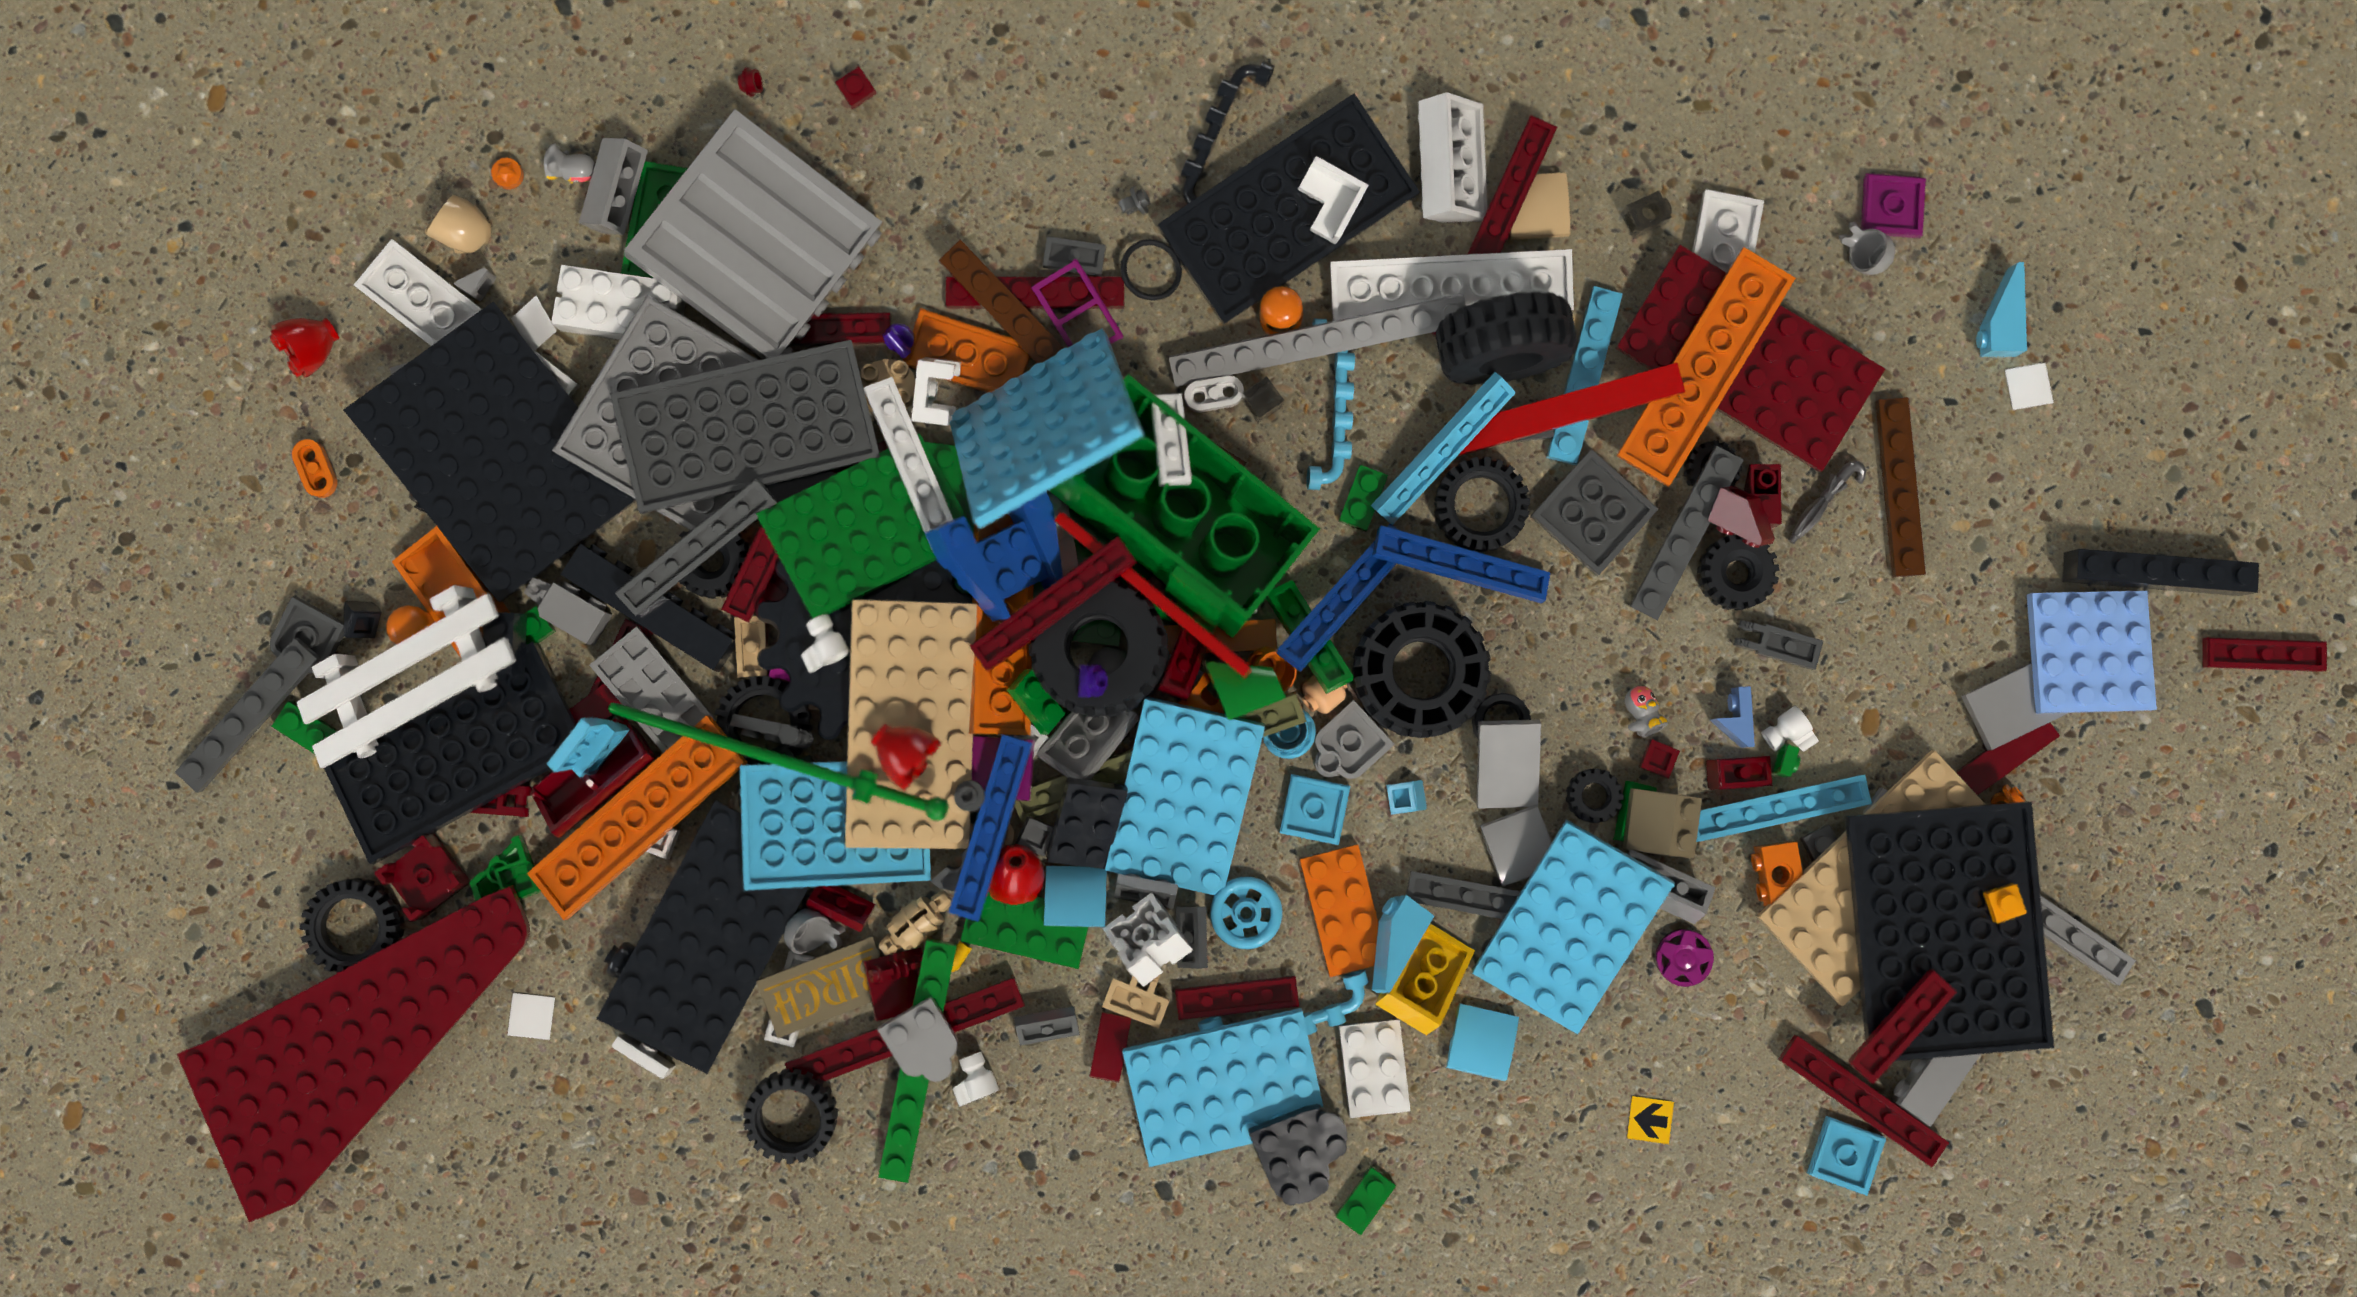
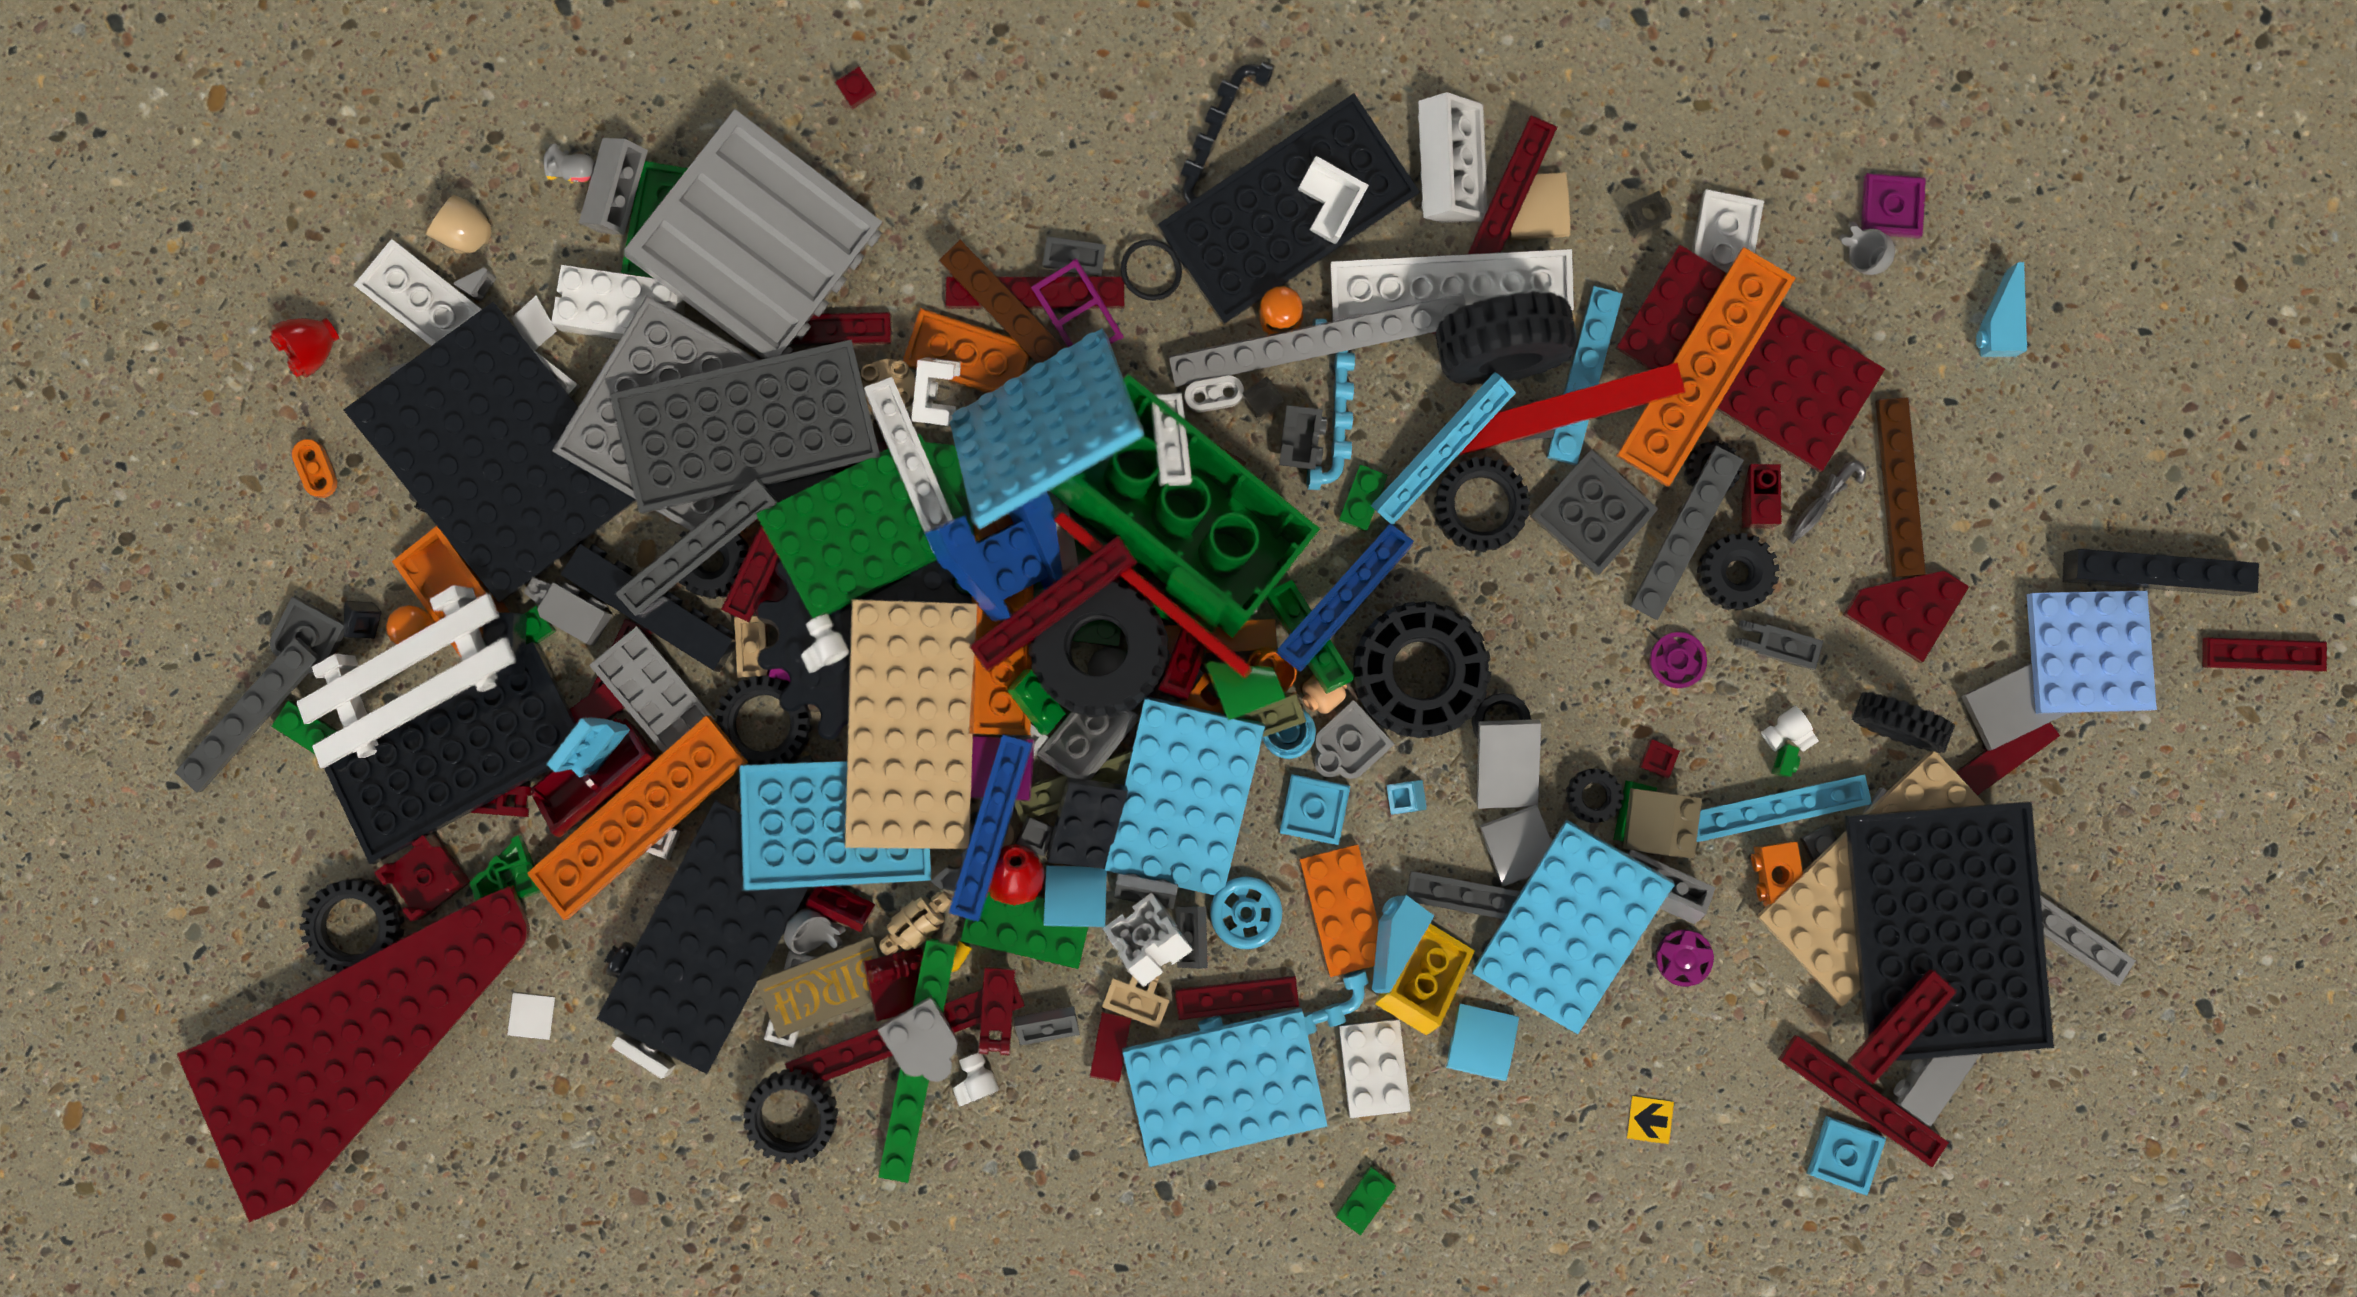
orange tile [491,158,524,190] -> none
green bar [608,703,949,821] -> none
dark grey hinge [730,714,814,749] -> none
dark red plate [738,67,763,97] -> none
red piece [871,723,942,791] -> none
dark purple plate [883,323,914,359] -> none
dark grey plate [954,781,985,812] -> none
dark purple plate [1078,665,1108,698] -> none
dark grey plate [1118,186,1151,215] -> none
black plate [1248,1104,1348,1206] -> none
blue plate [1372,525,1551,603] -> none
light grey animal [1624,686,1668,738] -> none
dark red slope [1706,756,1773,790] -> none
slope [1708,486,1775,548] -> none
medium blue slope [1710,686,1755,748] -> none
light orange plate [1983,883,2027,923] -> none
orange plate [1991,784,2026,804] -> none
white sticker [2005,363,2054,410] -> none
none -> dark red plate [979,967,1016,1056]
none -> dark grey cylinder [1279,405,1327,470]
none -> magenta wheel [1649,632,1707,689]
none -> dark red plate [1843,571,1970,663]
none -> black tyre [1852,692,1955,753]

